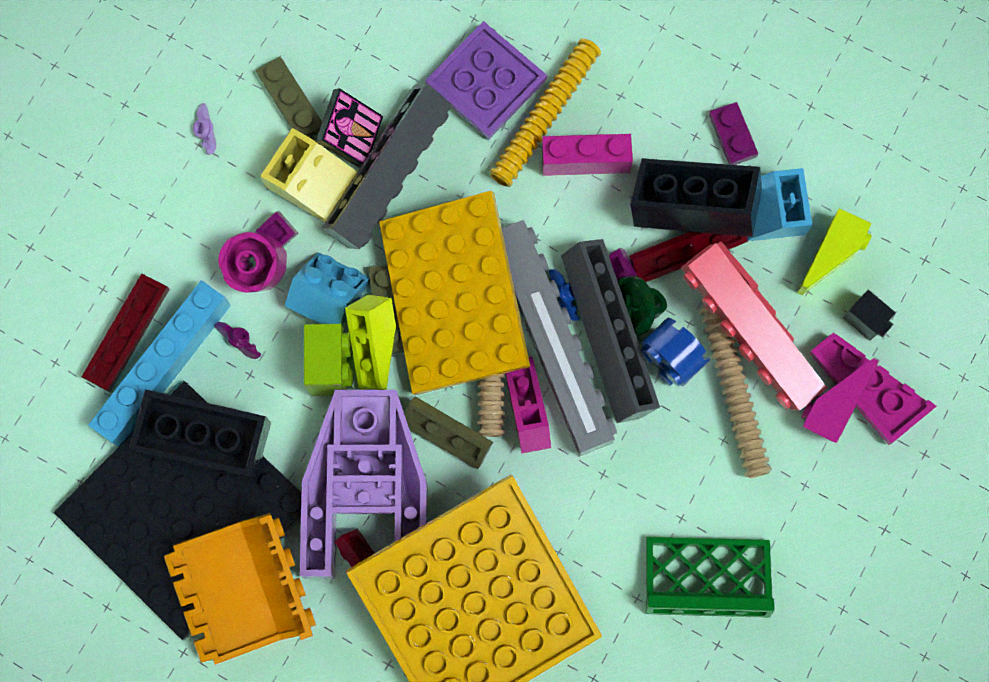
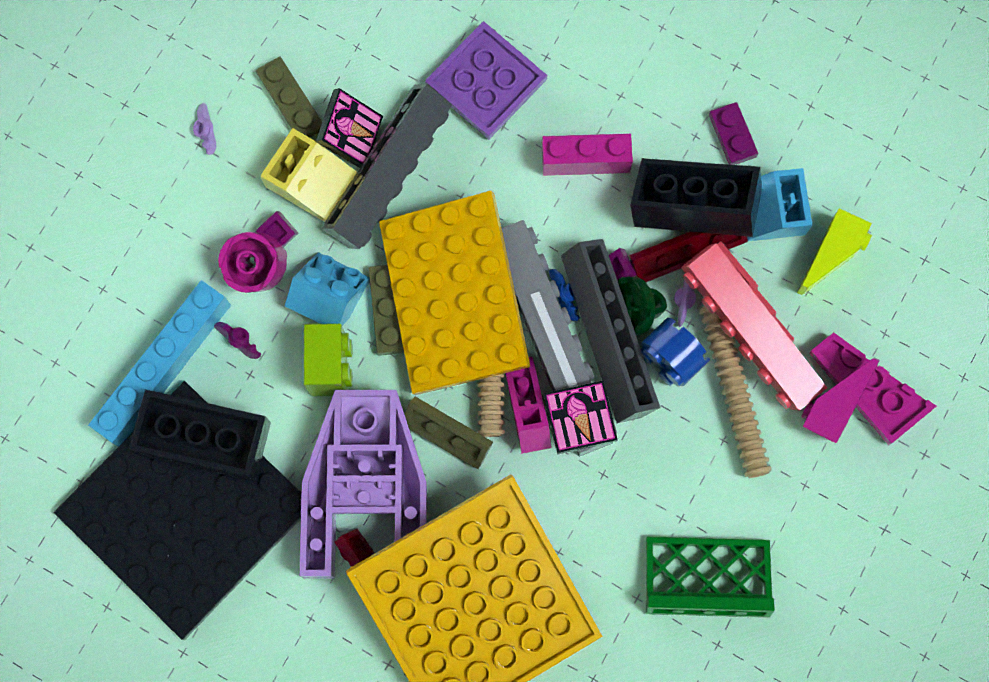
dark red plate [81,273,170,392] -> none
light orange hinge [164,513,316,665] -> none
neon yellow slope [345,295,396,390] -> none
yellow piece [490,38,601,187] -> none
black brick [843,289,896,341] -> none
none -> tile [543,380,618,455]
none -> lavender piece [674,280,696,327]

